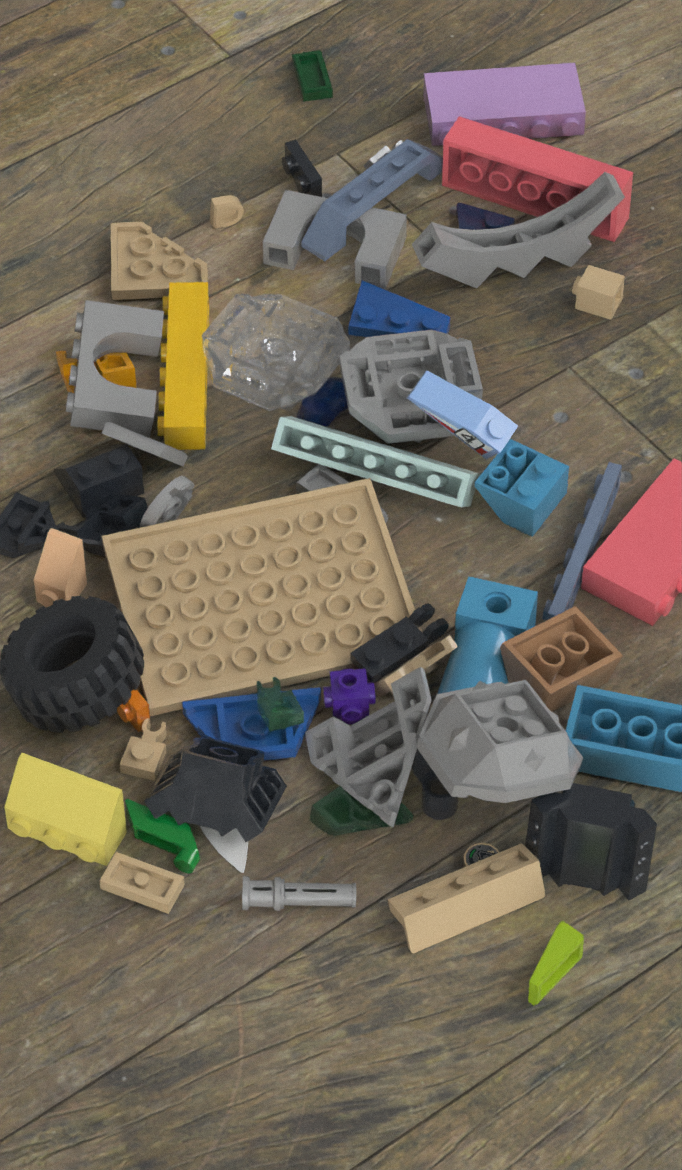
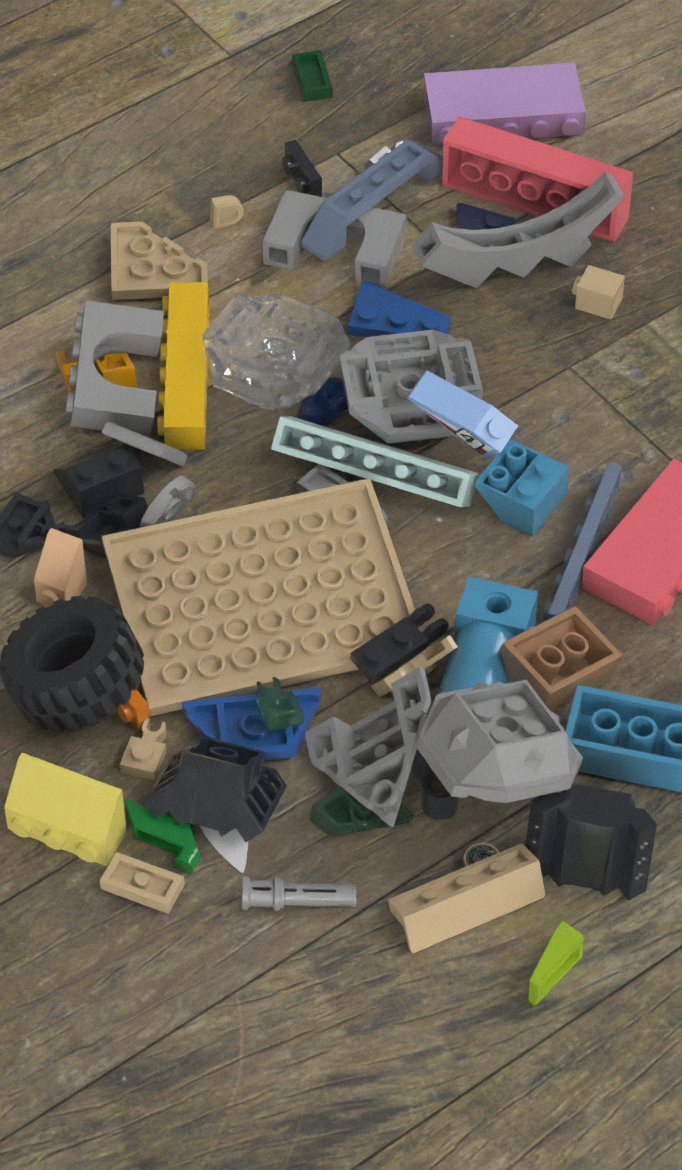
dark purple brick [323,669,376,725] -> none

